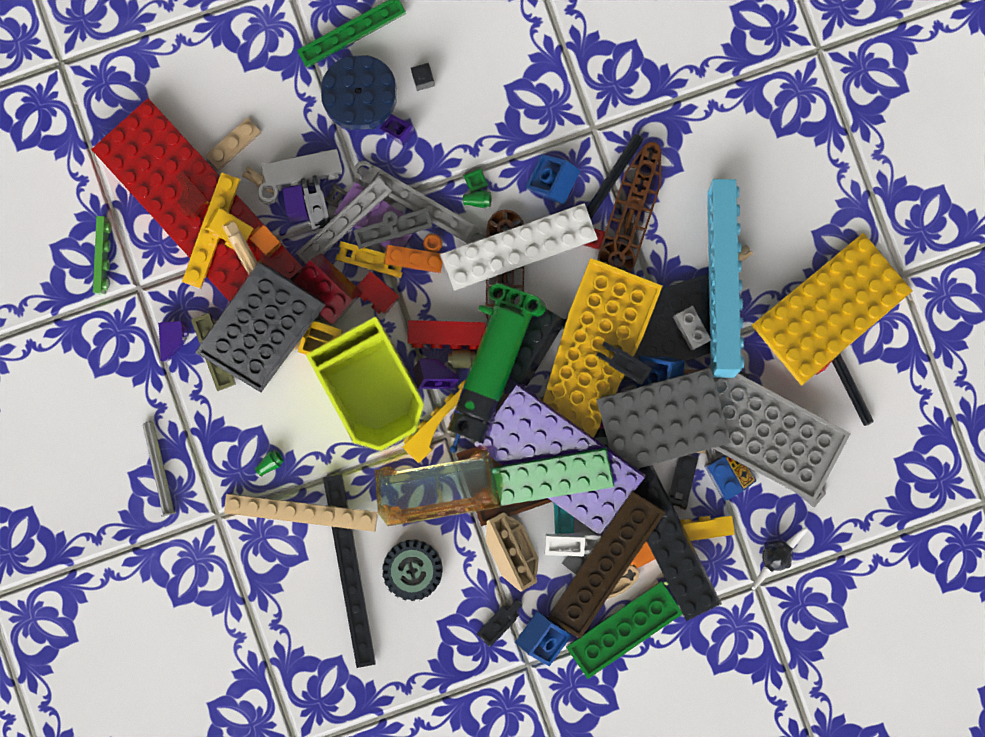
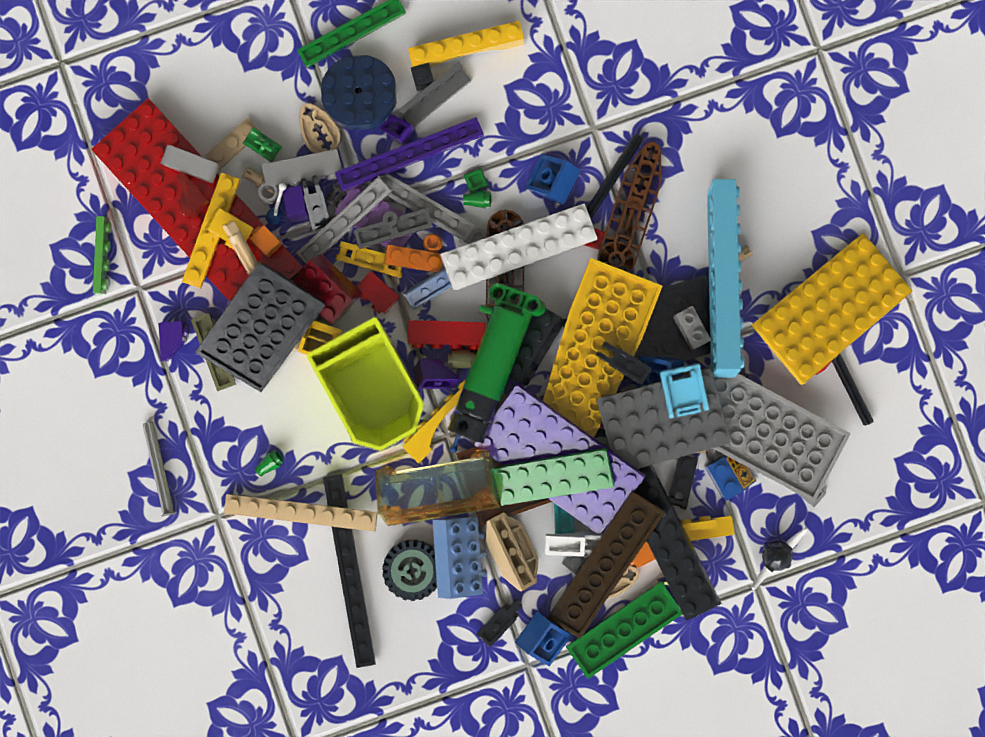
none -> light grey beam [160,145,220,184]
none -> green hips [242,127,282,163]
none -> hinge [265,183,286,225]
none -> tan piece [299,103,341,154]
none -> dark purple plate [335,117,484,192]
none -> dark grey fence [399,62,471,127]
none -> medium blue tile [403,267,452,310]
none -> yellow arch [408,20,524,68]
none -> medium blue piece [433,516,487,599]
none -> medium azure container [660,363,709,418]

